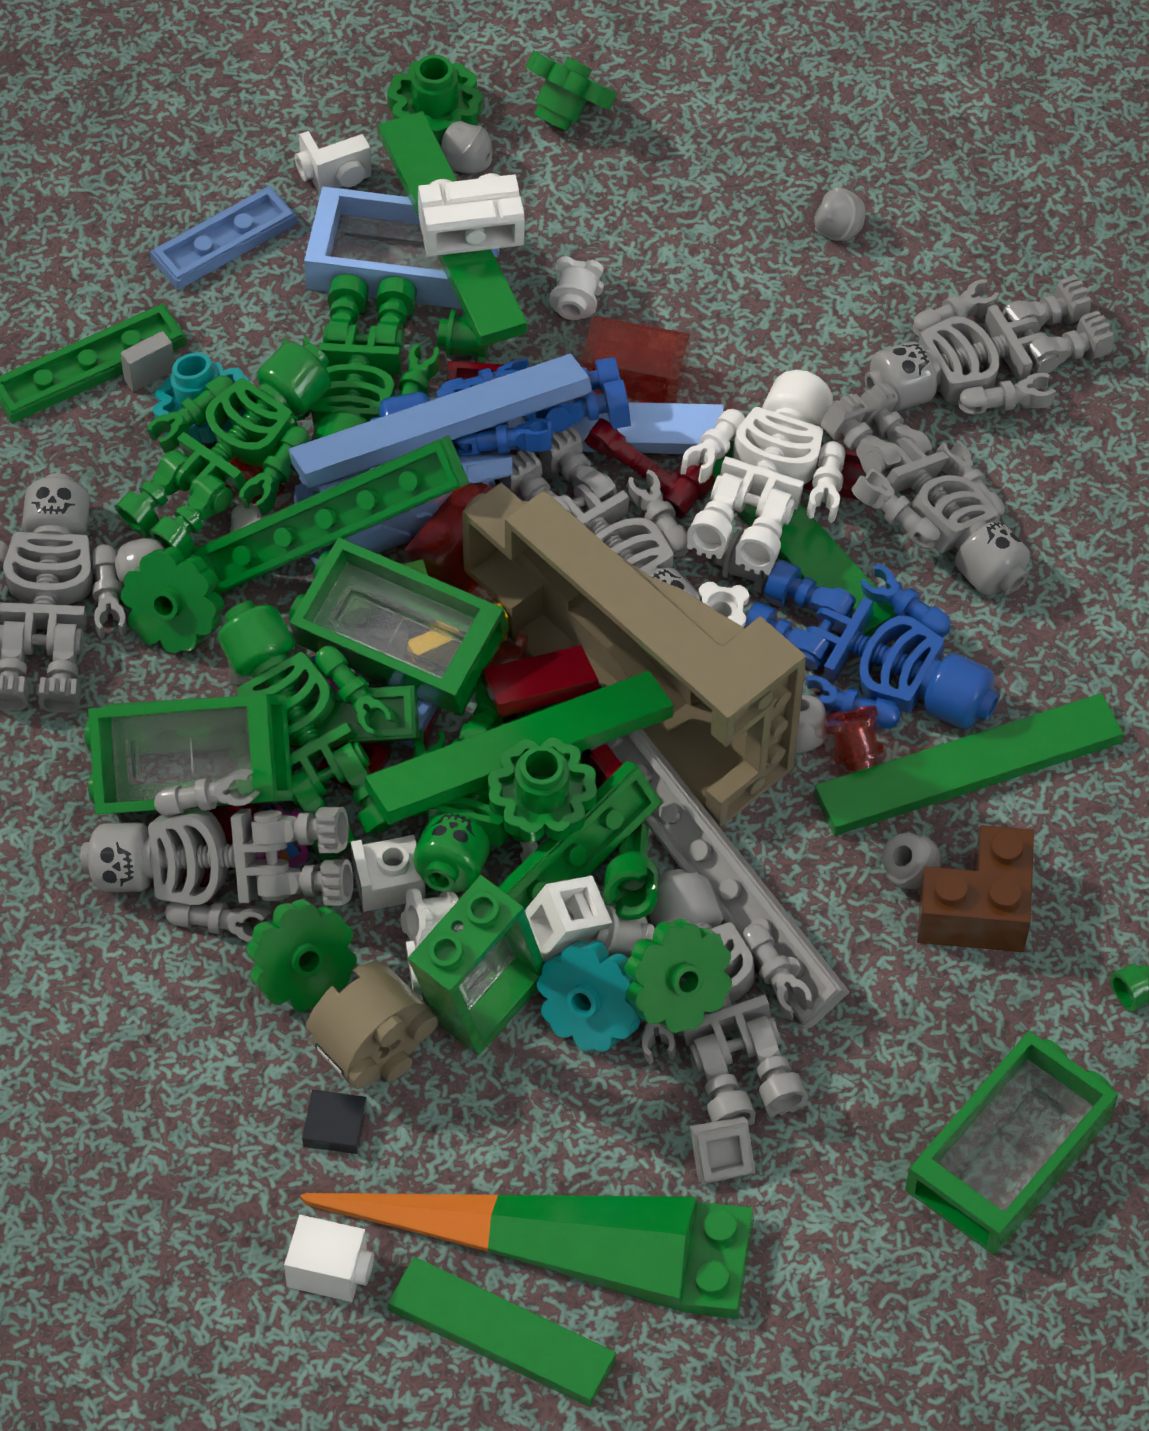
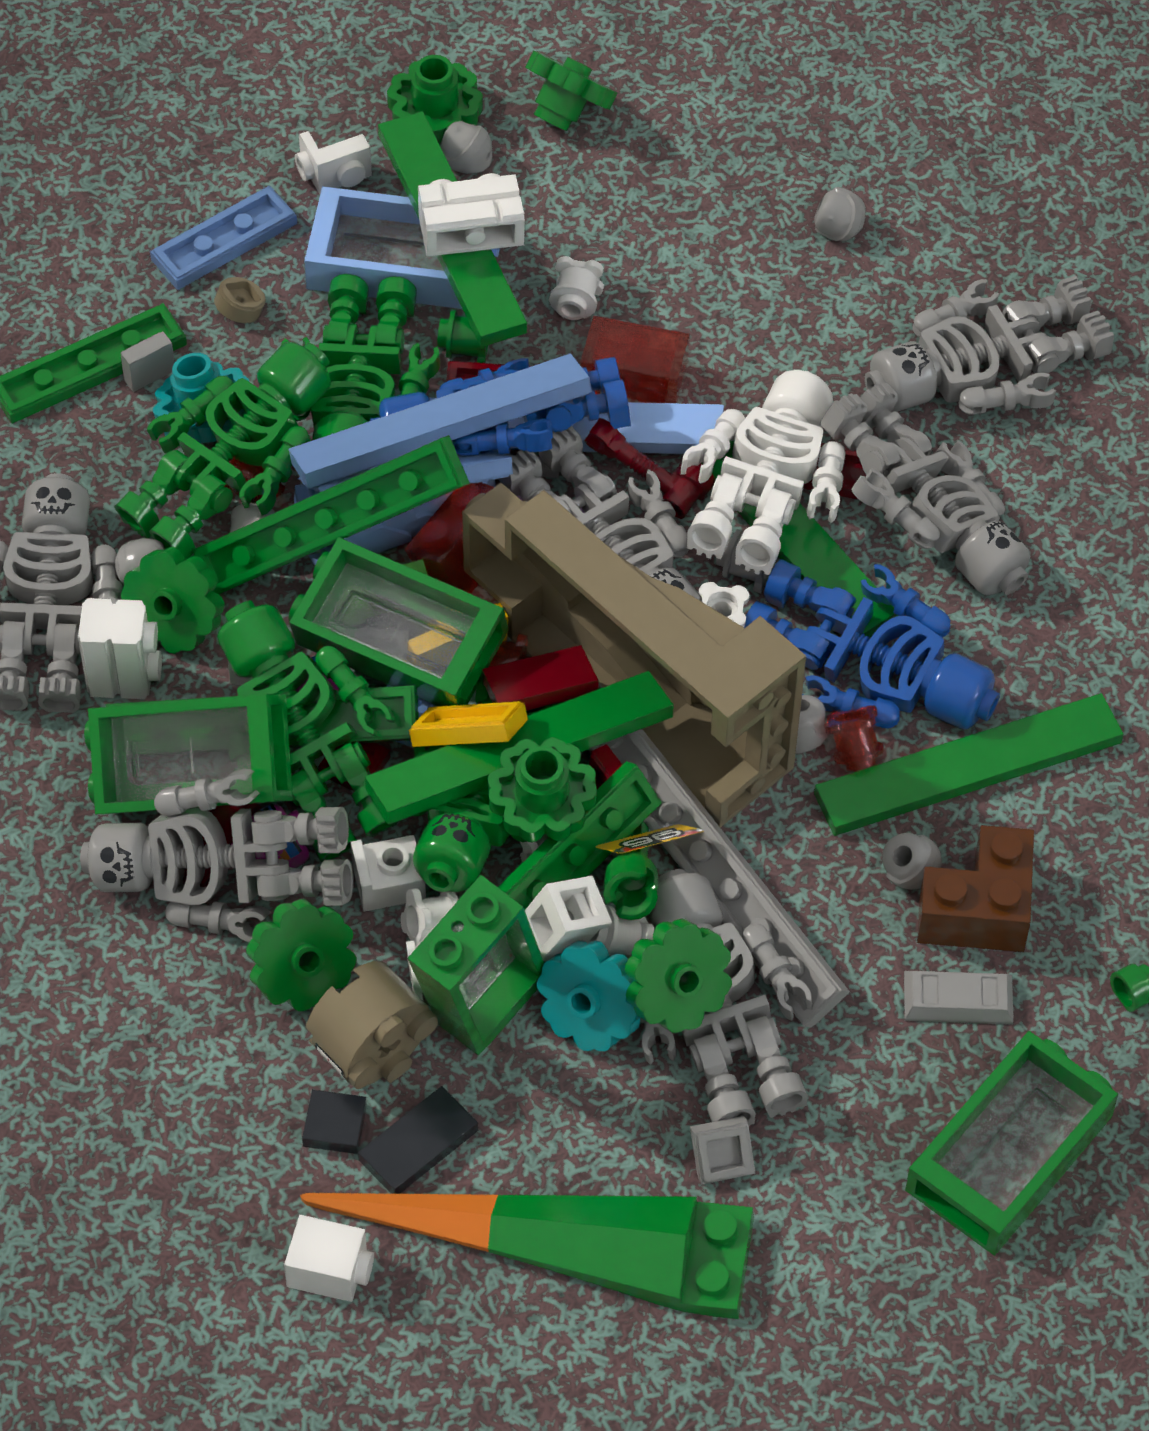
green tile [387,1256,616,1407] -> none
none -> white brick [78,598,162,699]
none -> dark tan tile [214,277,266,323]
none -> black tile [358,1086,478,1194]
none -> yellow tile [409,701,528,747]
none -> sticker [595,824,704,853]
none -> light grey tile [904,971,1013,1025]

